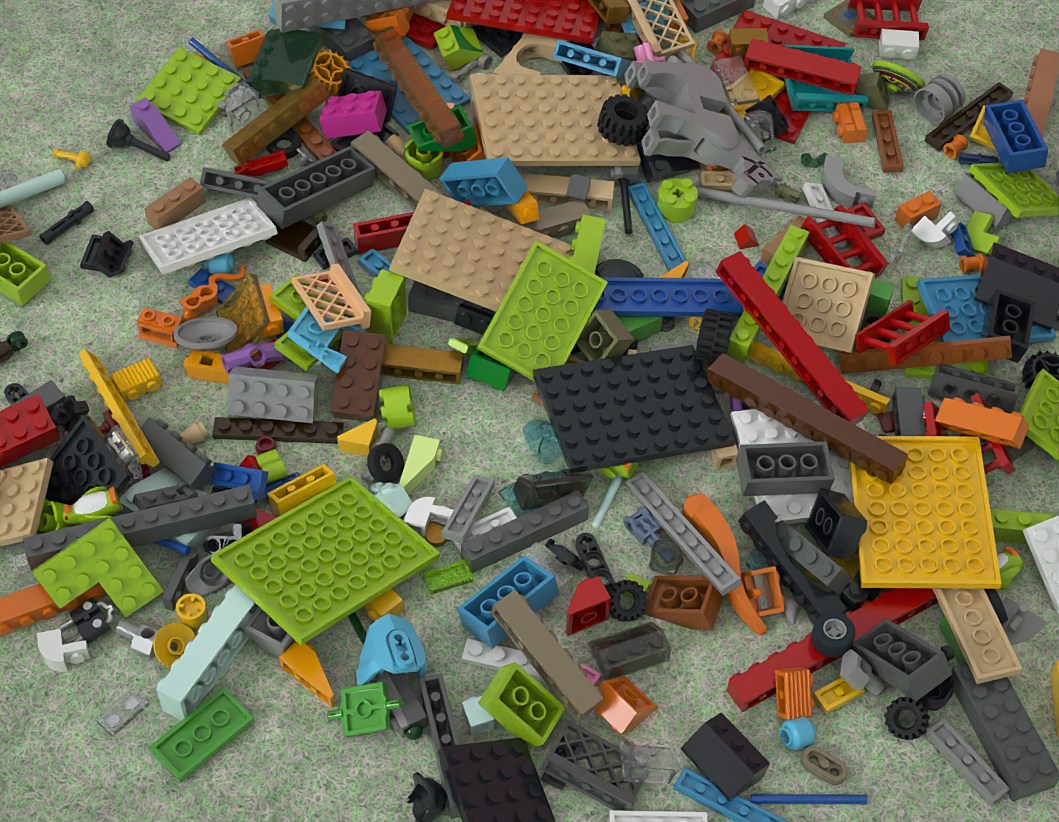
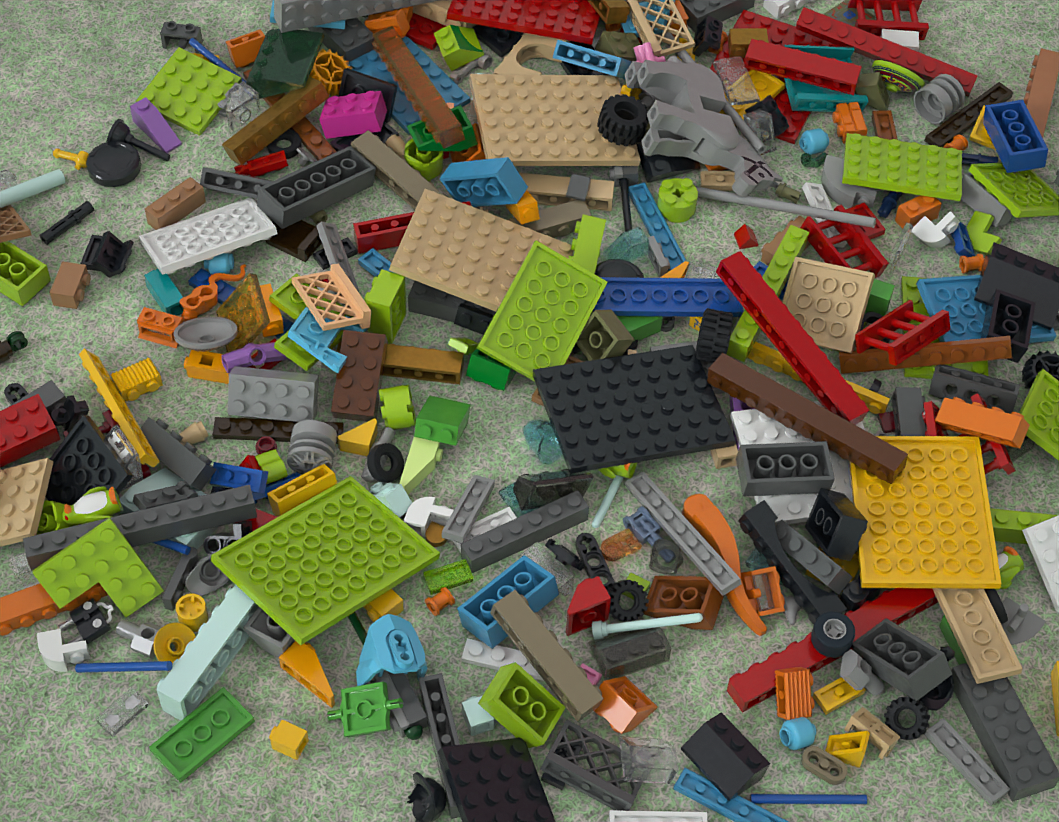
none -> medium nougat brick [50,261,91,309]
none -> blue axle [75,661,172,673]
none -> black piece [86,141,142,187]
none -> teal brick [144,269,183,316]
none -> dark grey window [160,21,204,53]
none -> yellow brick [269,720,309,760]
none -> light grey wheel [287,420,337,474]
none -> bright green brick [414,395,471,446]
none -> orange bush [425,587,455,616]
none -> light aqua piece [592,613,703,640]
none -> clear orange plate [601,528,642,561]
none -> clear light blue slope [603,226,649,261]
none -> light grey plate [645,236,670,278]
none -> black bracket [692,15,723,57]
none -> red brick [796,7,978,97]
none -> medium azure head [799,128,829,155]
none -> yellow slope [825,731,870,768]
none -> lime plate [842,133,962,201]
none -> tan hinge [844,707,900,760]
none -> dark blue axle [877,191,903,218]

